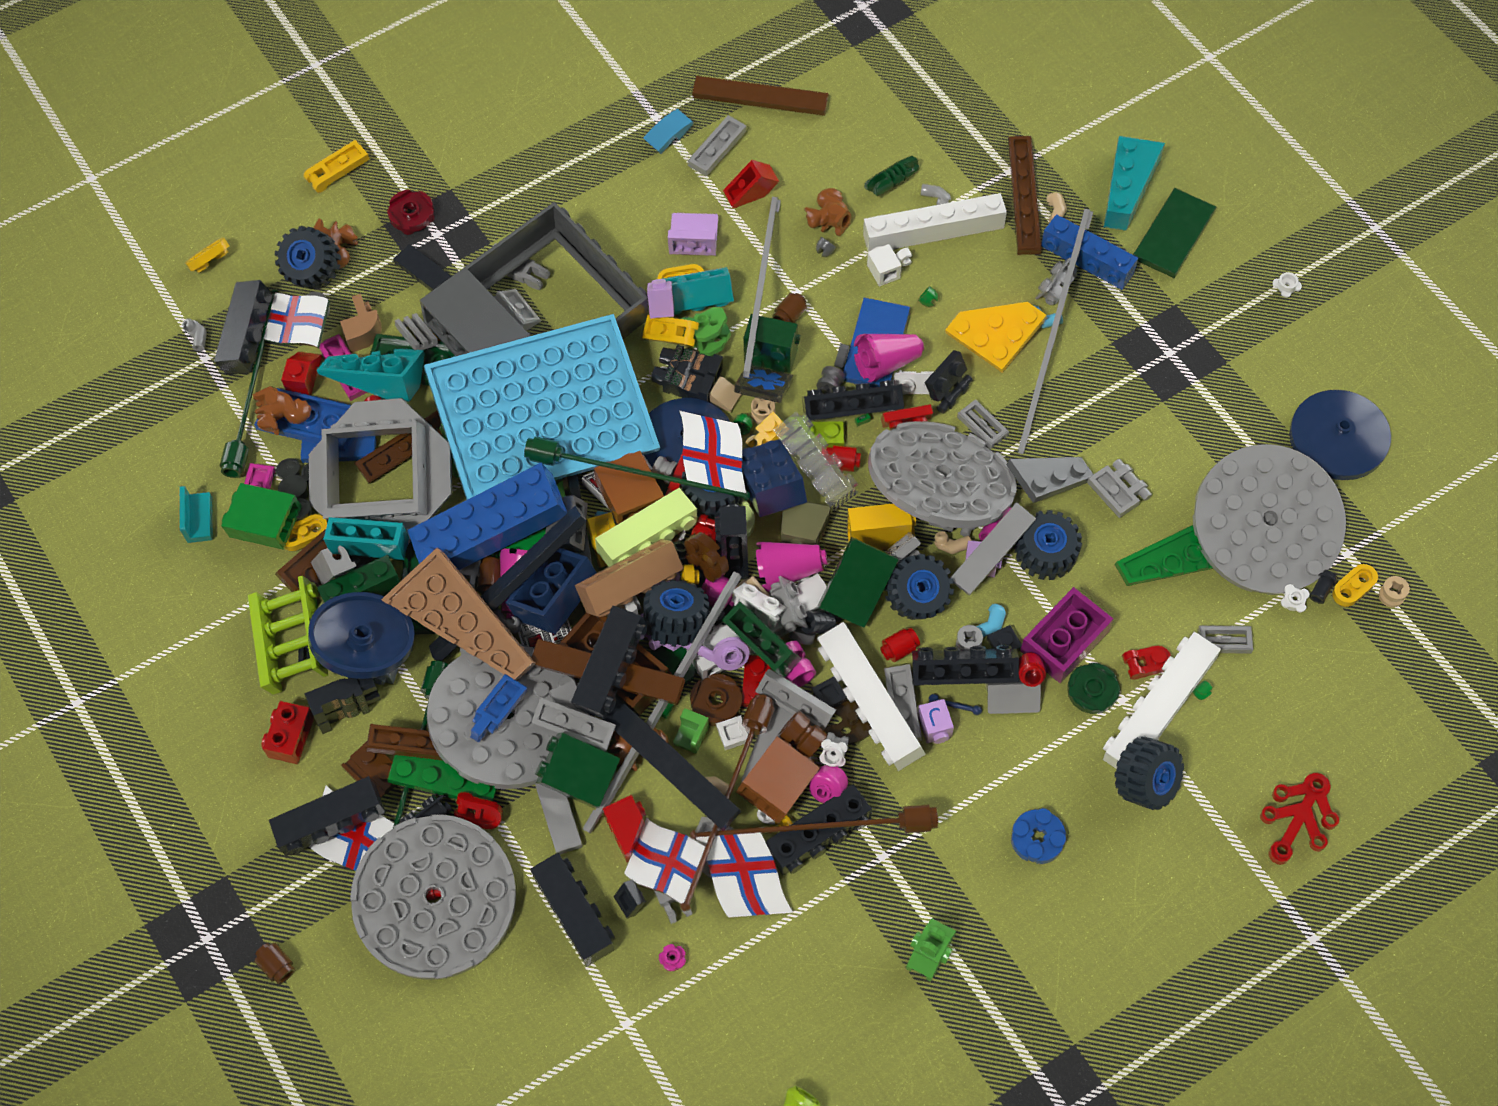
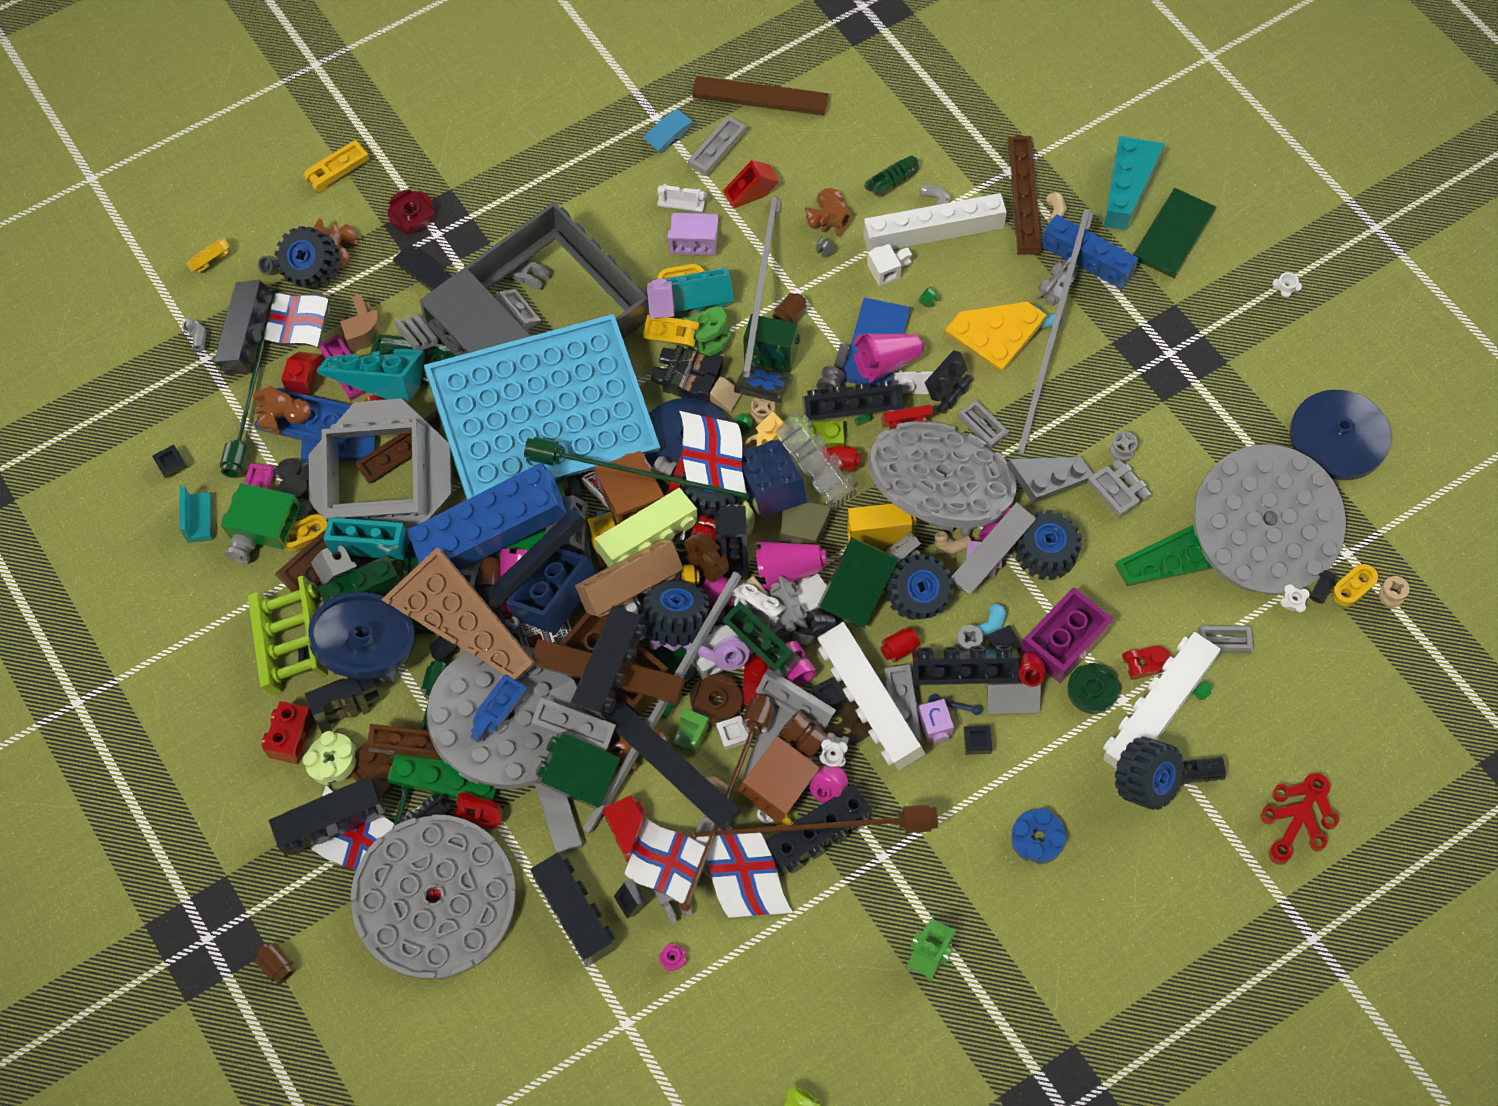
none -> black plate [152,444,187,478]
none -> light grey wheel [225,534,256,564]
none -> dark grey hinge [258,255,279,275]
none -> yellowish green plate [302,731,357,785]
none -> white hinge [657,184,707,212]
none -> black plate [963,725,992,755]
none -> light grey wheel [1110,431,1137,462]
none -> black hinge [1180,756,1226,785]

